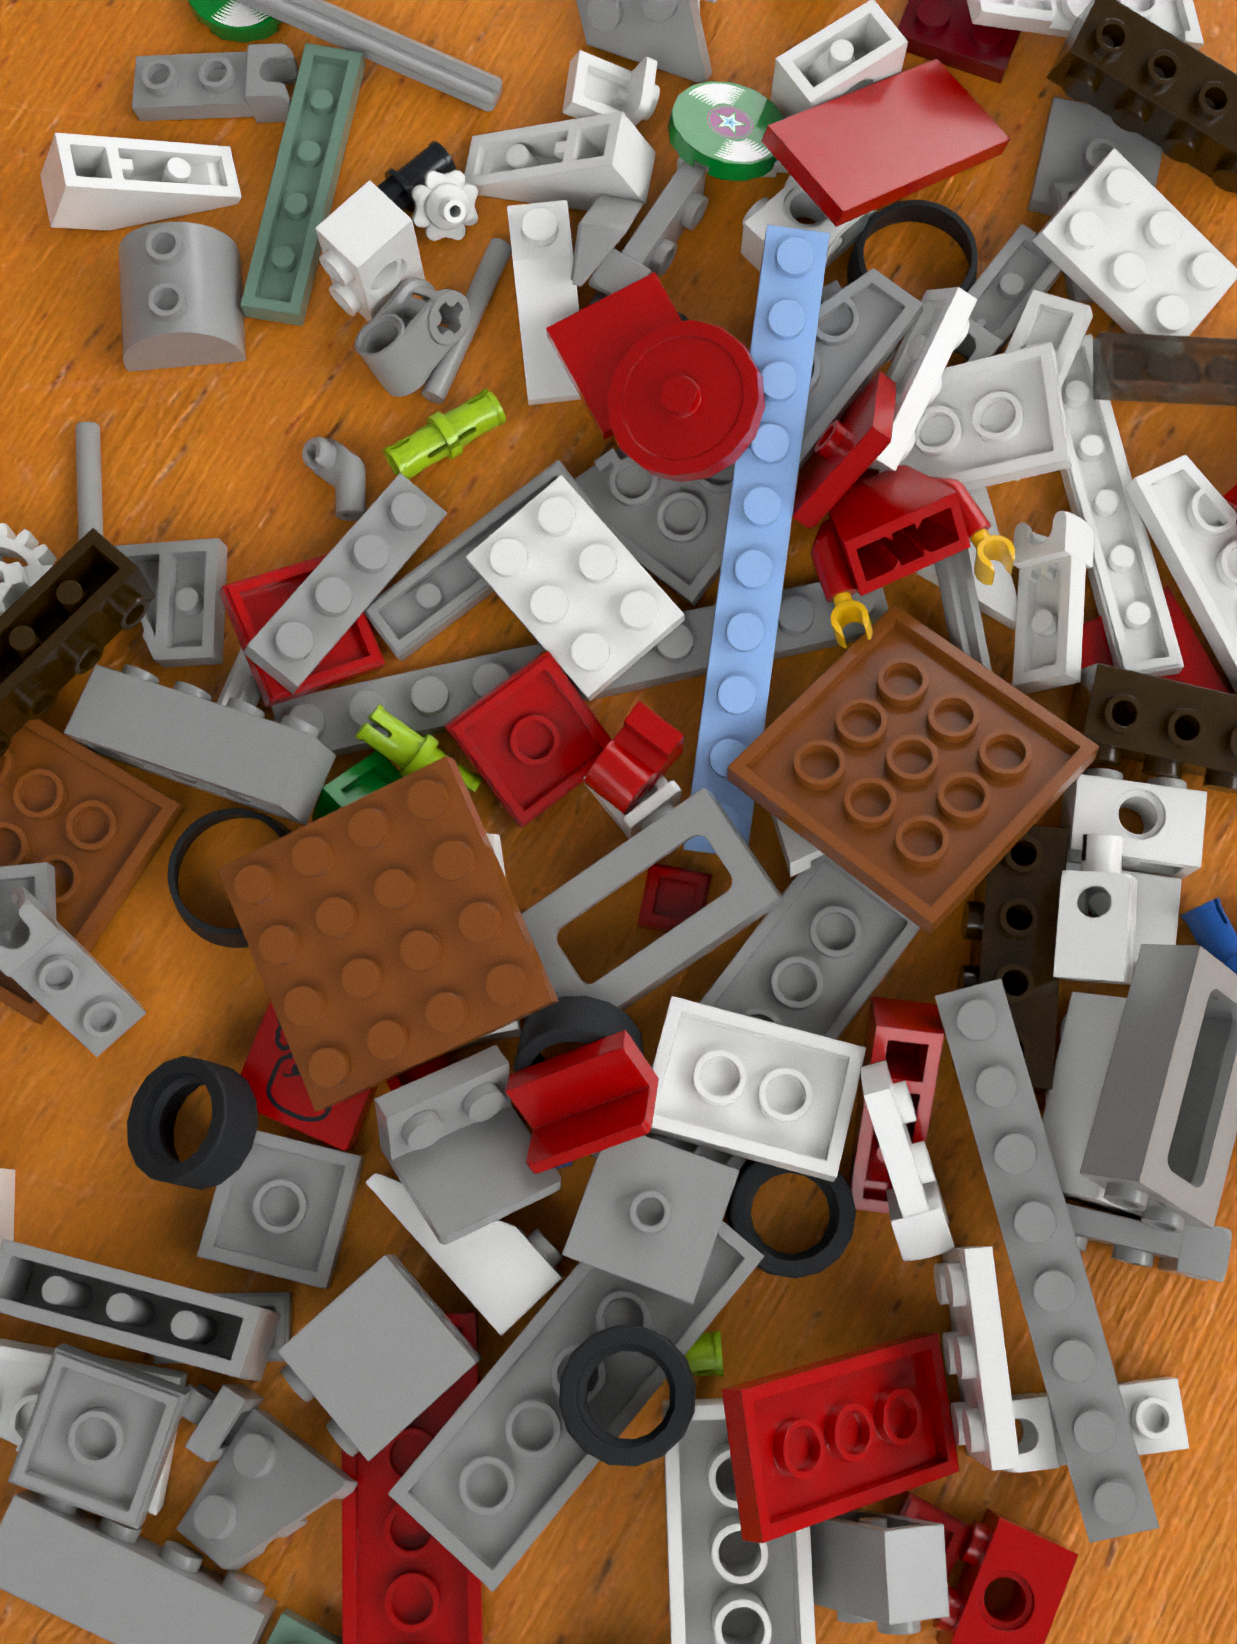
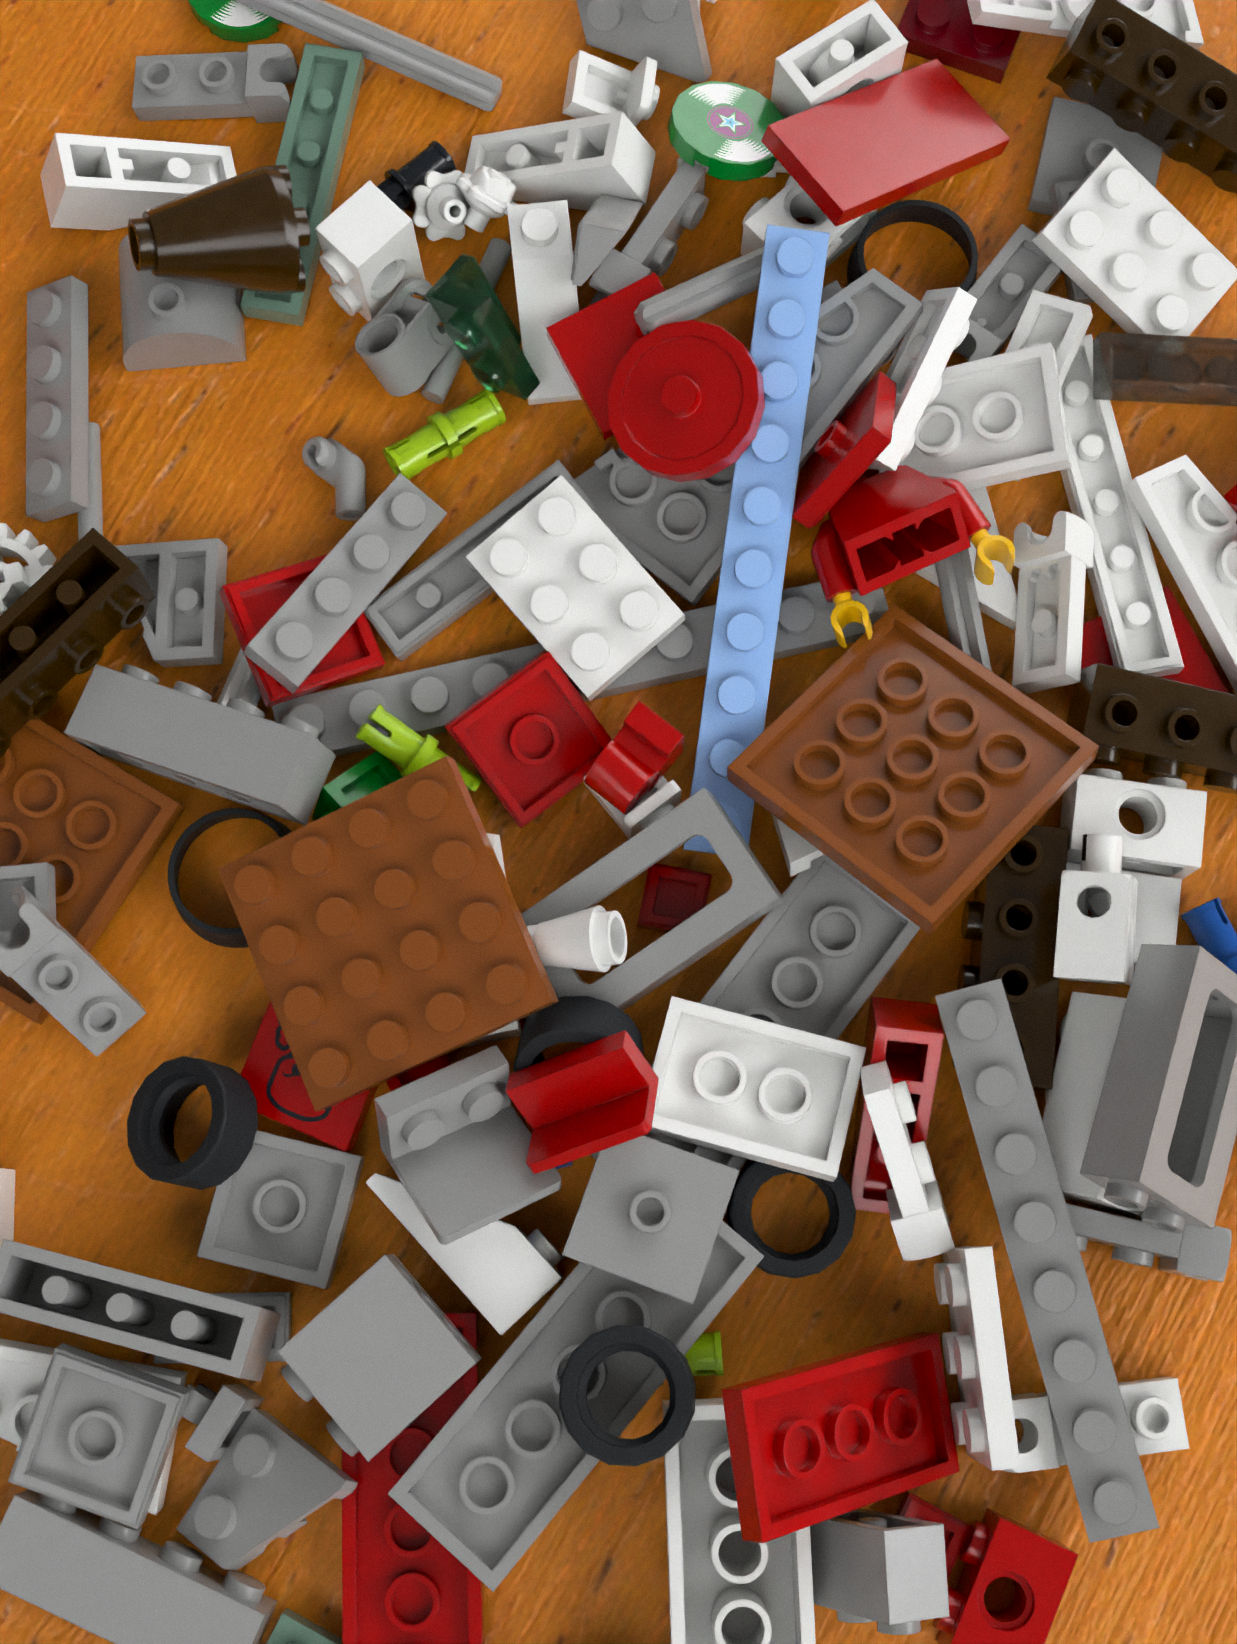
none -> light grey plate [26,275,89,523]
none -> dark brown cone [128,165,310,295]
none -> clear green bracket [425,254,540,400]
none -> white plant [456,166,518,233]
none -> white cone [527,905,627,972]
none -> light grey axle [634,246,764,336]

